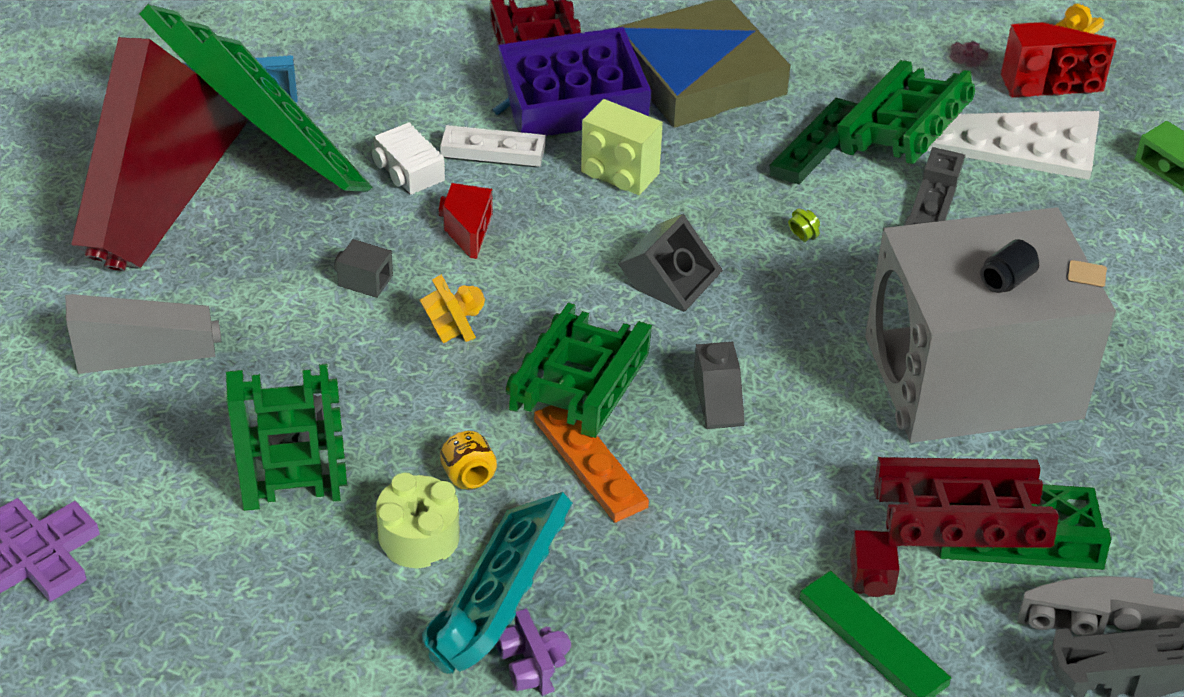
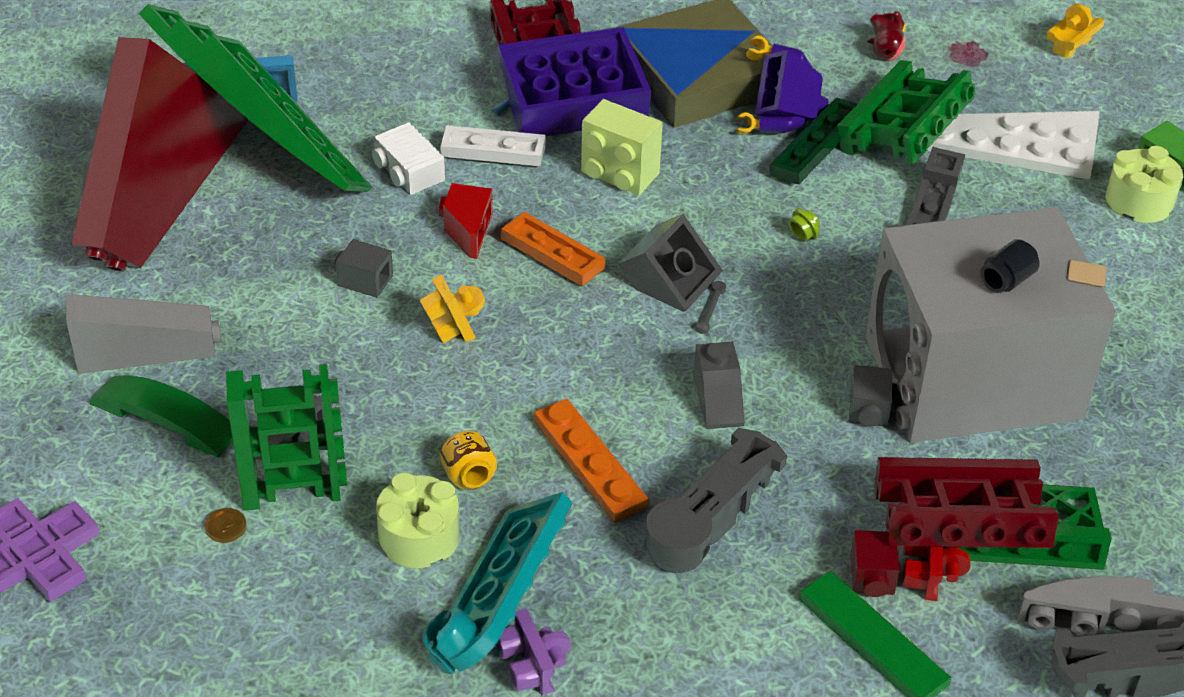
green fence [506,303,652,438] -> none
red slope [1001,22,1117,98] -> none
none -> green slope [89,375,233,458]
none -> pearl gold piece [205,508,247,543]
none -> orange plate [501,211,605,286]
none -> dark grey piece [645,428,787,573]
none -> dark grey hinge [696,281,726,334]
none -> dark purple torso [735,36,829,135]
none -> dark grey brick [849,365,893,427]
none -> dark red animal [867,11,906,61]
none -> red hips [903,546,971,601]
none -> yellowish green brick [1105,146,1183,223]

